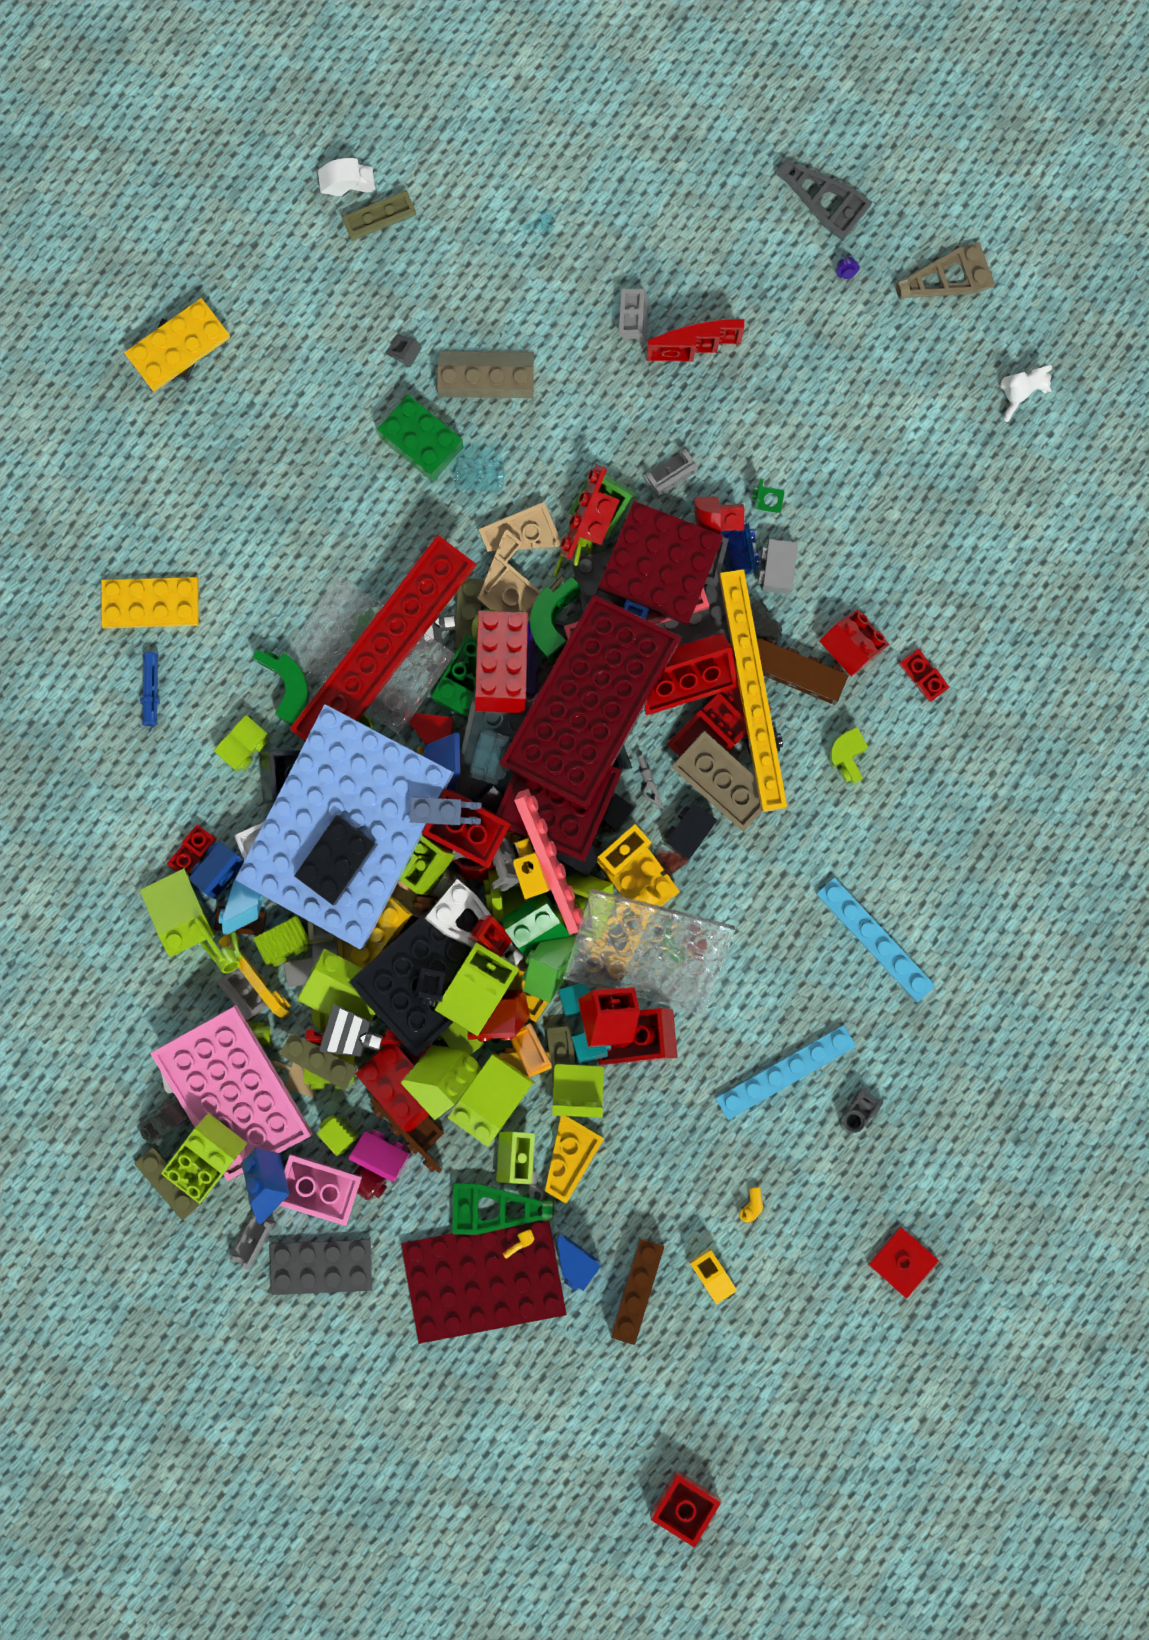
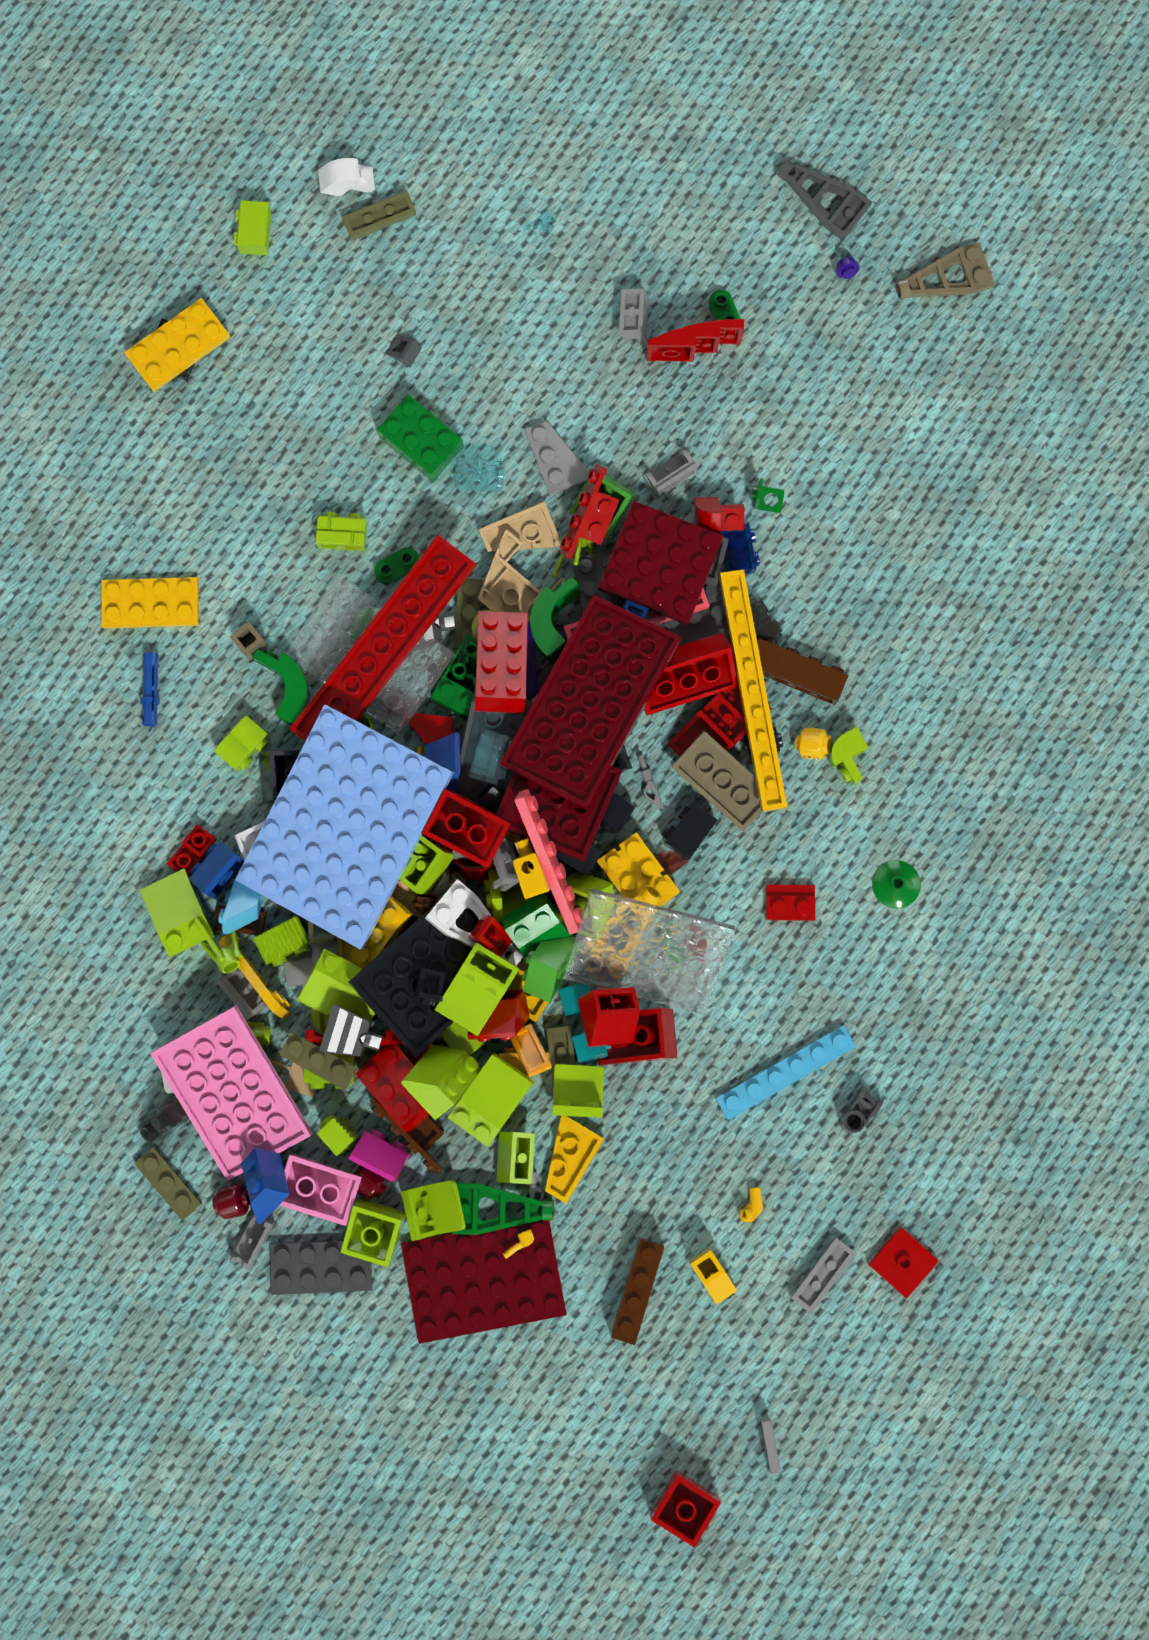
lime slope [161,1113,248,1204] -> none
black plate [294,815,378,905] -> none
sand blue hinge [410,797,482,825] -> none
dark tan slope [437,351,534,398] -> none
blue slope [557,1232,601,1291] -> none
yellow brick [597,824,652,878] -> none
light grey brick [758,539,798,595] -> none
medium azure plate [816,877,935,1003] -> none
red slope [819,609,890,677] -> none
red slope [898,649,950,702] -> none
white animal [1000,365,1052,422] -> none
none -> dark red head [212,1184,251,1219]
none -> dark tan brick [230,622,268,661]
none -> lime brick [234,200,272,256]
none -> lime brick [316,512,368,551]
none -> lime slope [340,1198,406,1267]
none -> green plate [374,547,419,584]
none -> lime bracket [401,1180,466,1241]
none -> light grey wing [525,421,589,496]
none -> green plate [709,290,741,321]
none -> light grey tile [760,1417,781,1474]
none -> red plate [766,885,816,921]
none -> light grey plate [790,1237,856,1314]
none -> yellow head [794,728,832,760]
none -> green dish [872,860,921,909]

